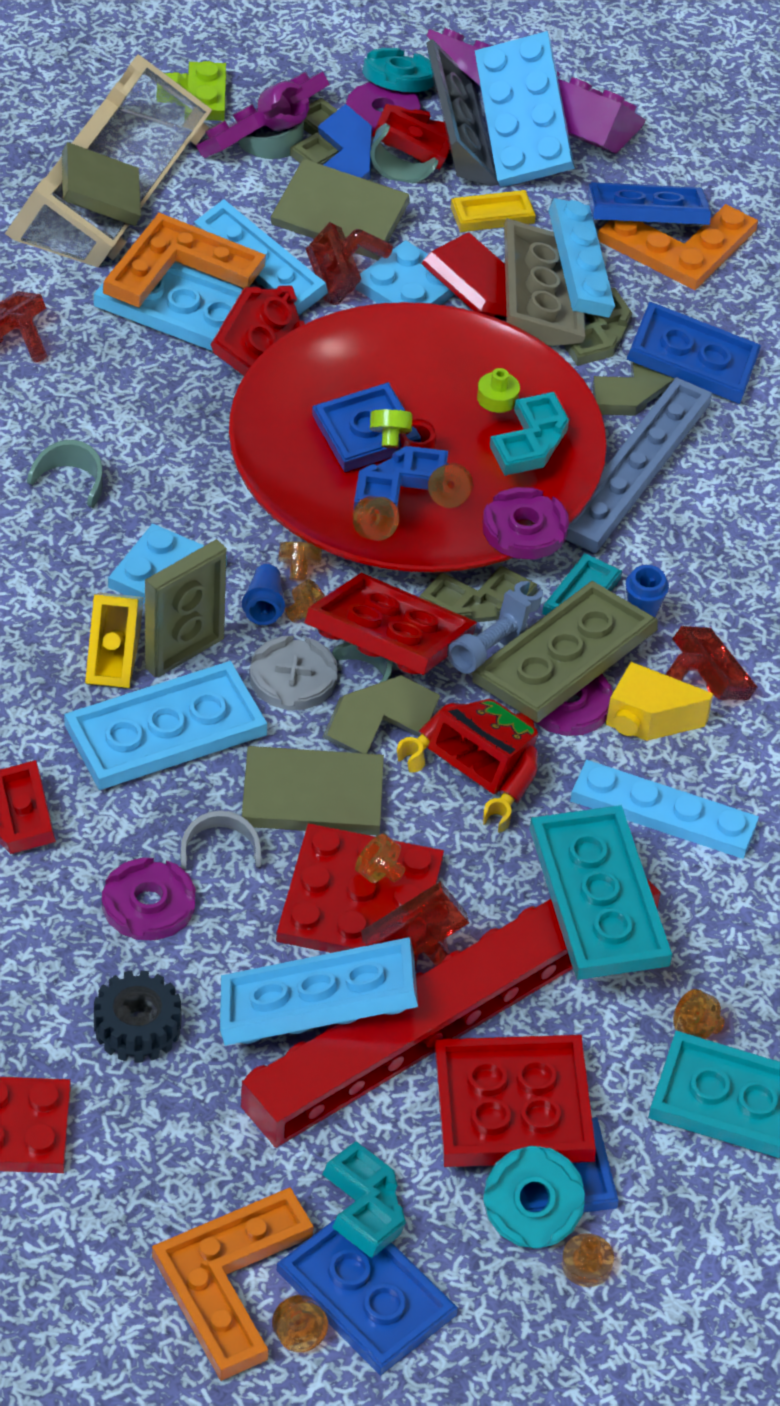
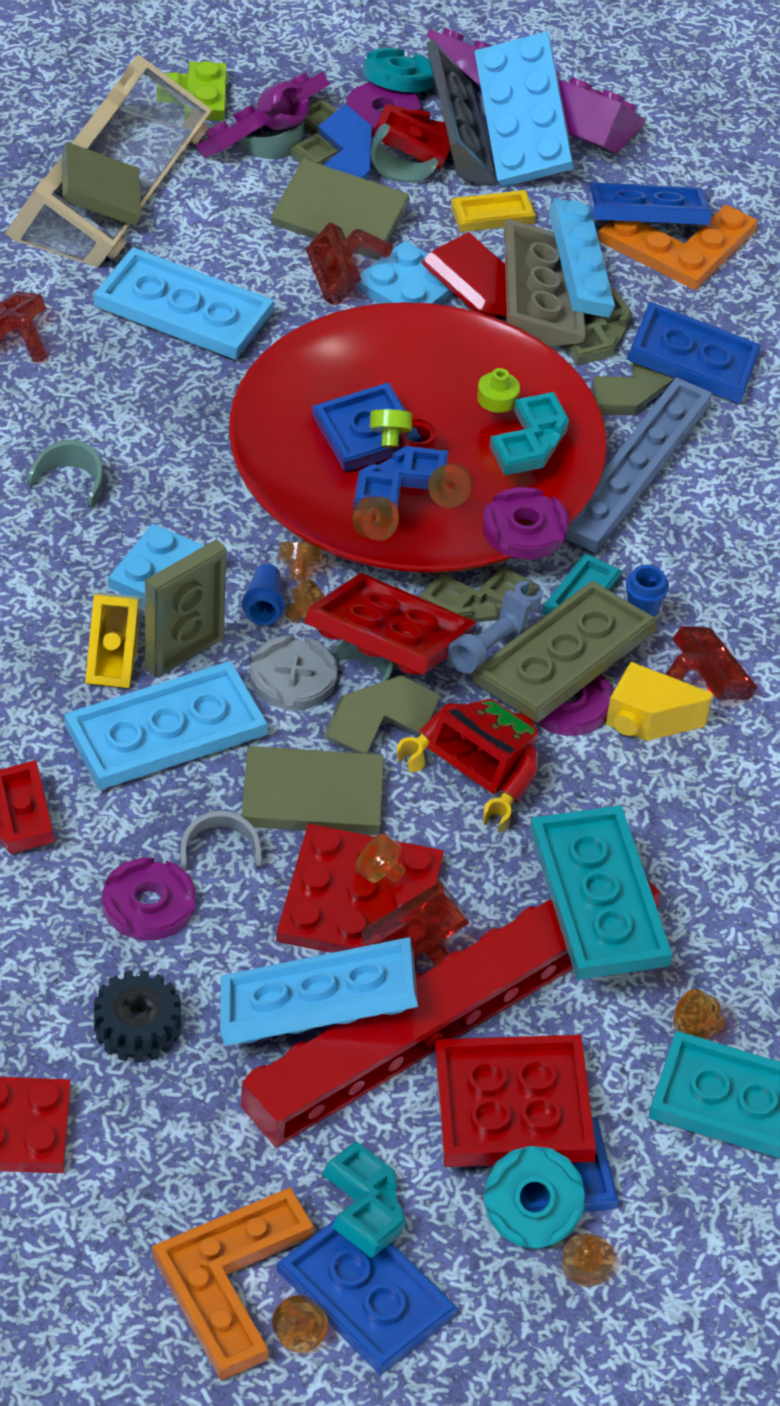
orange plate [103,213,266,308] -> none
medium azure plate [194,199,328,316] -> none
red tile [210,285,305,376] -> none
medium azure plate [570,759,759,859] -> none

